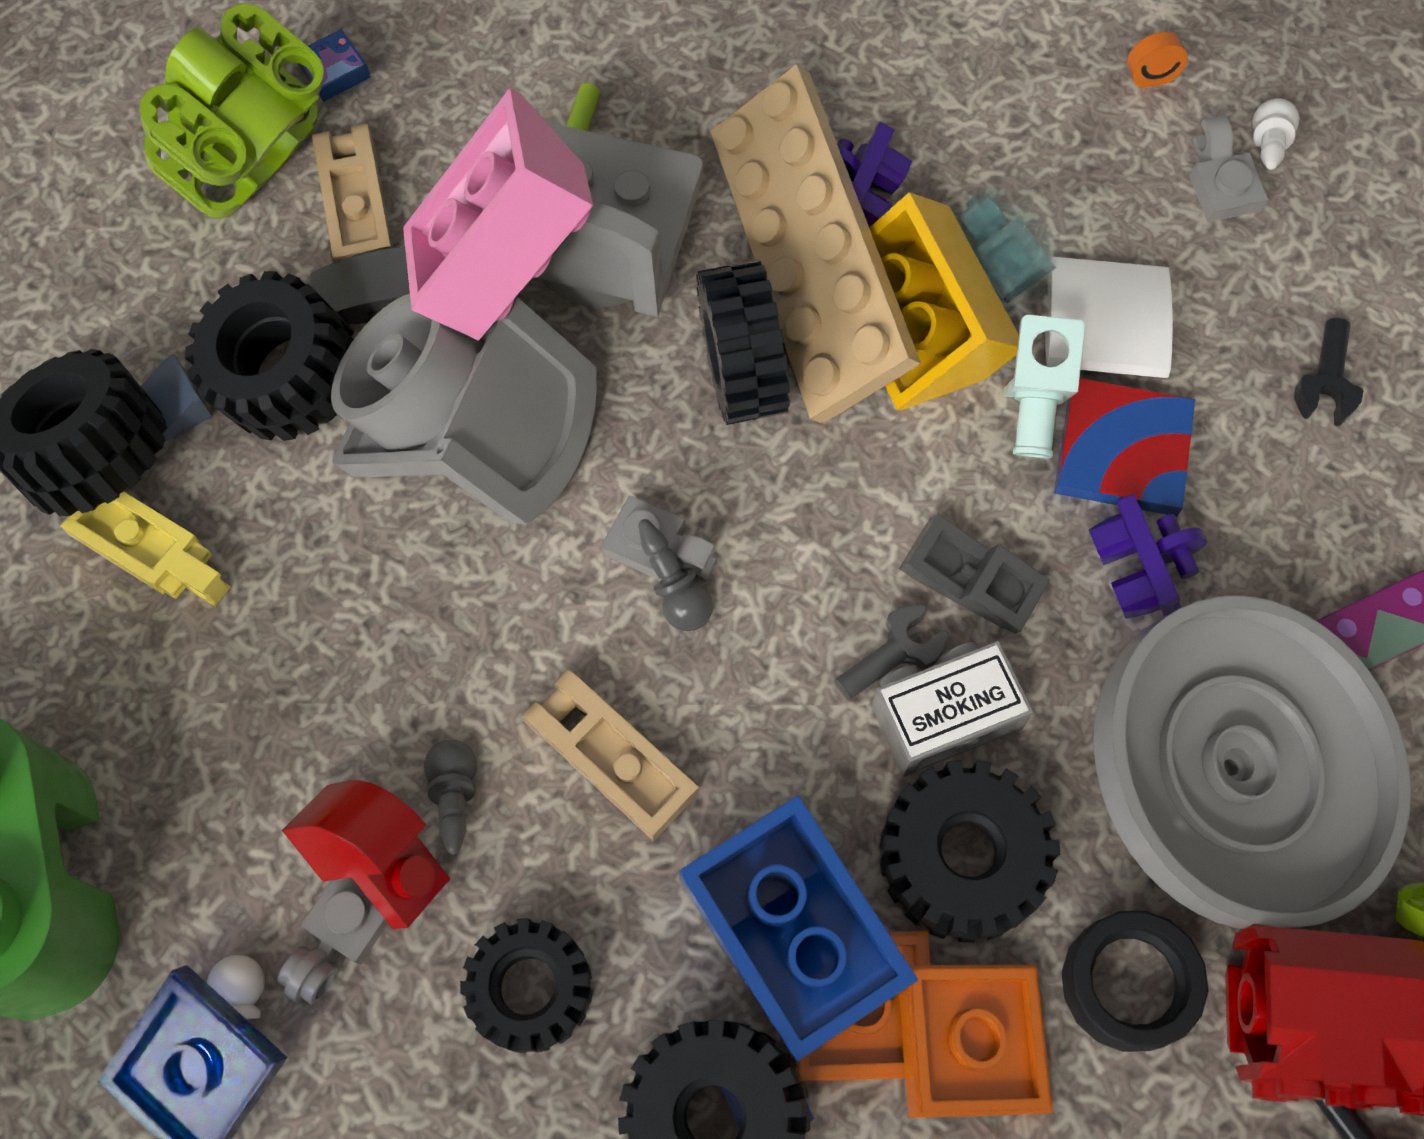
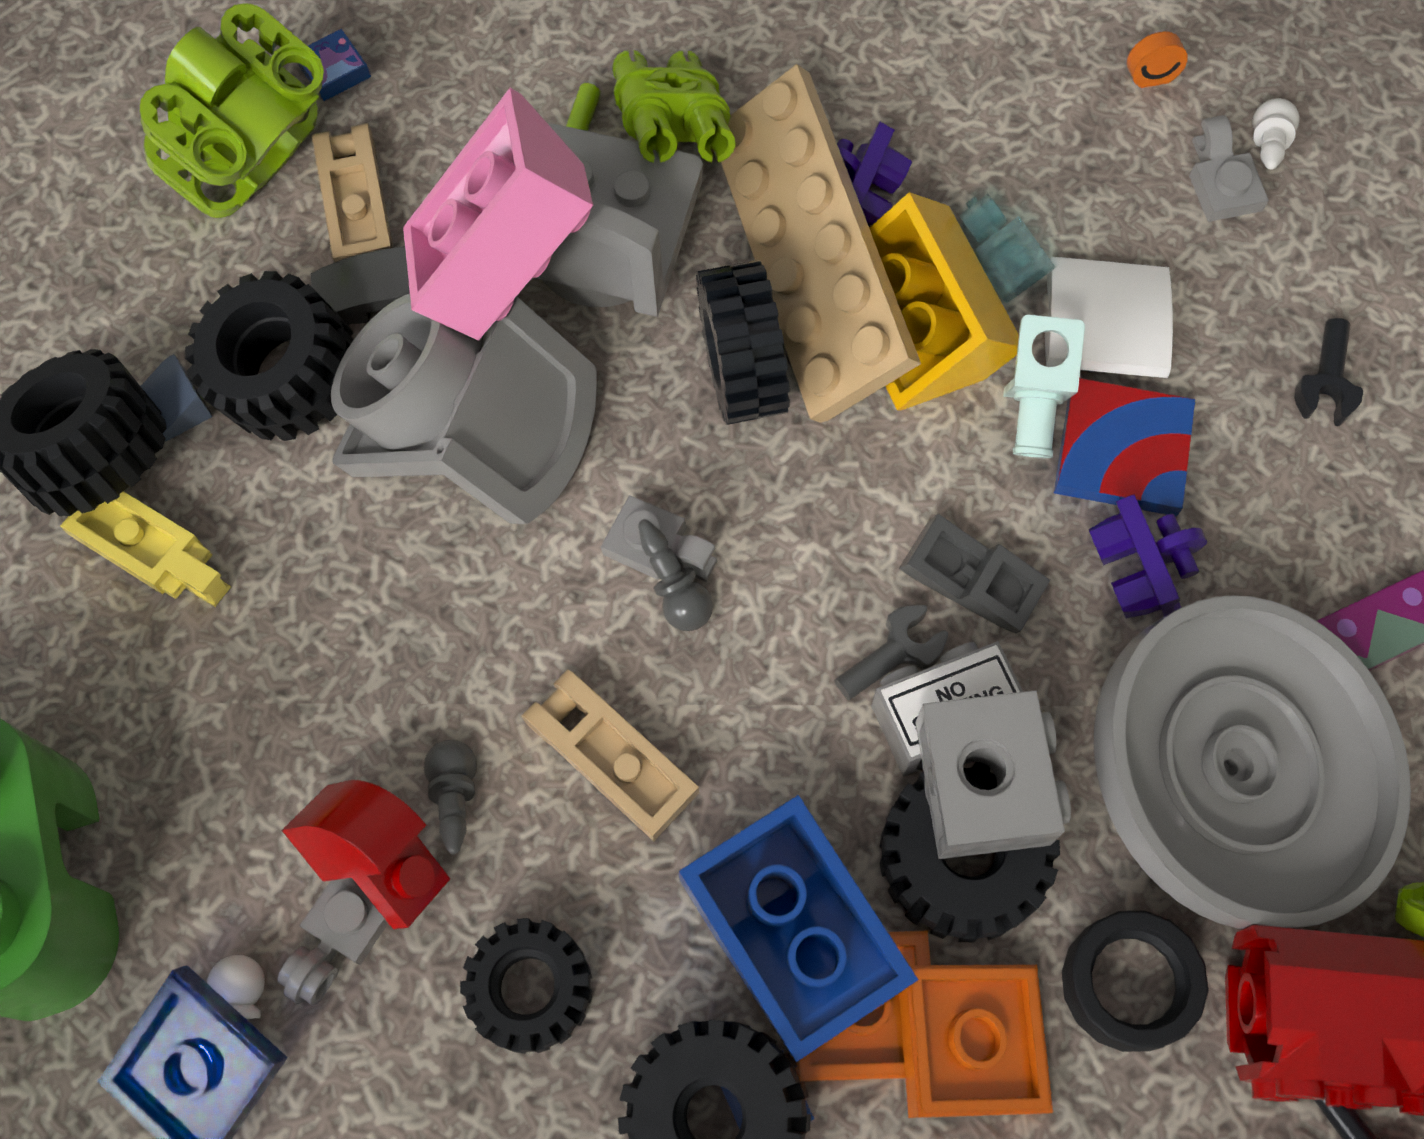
none -> lime pin [612,50,735,163]
none -> light grey brick [915,690,1071,859]

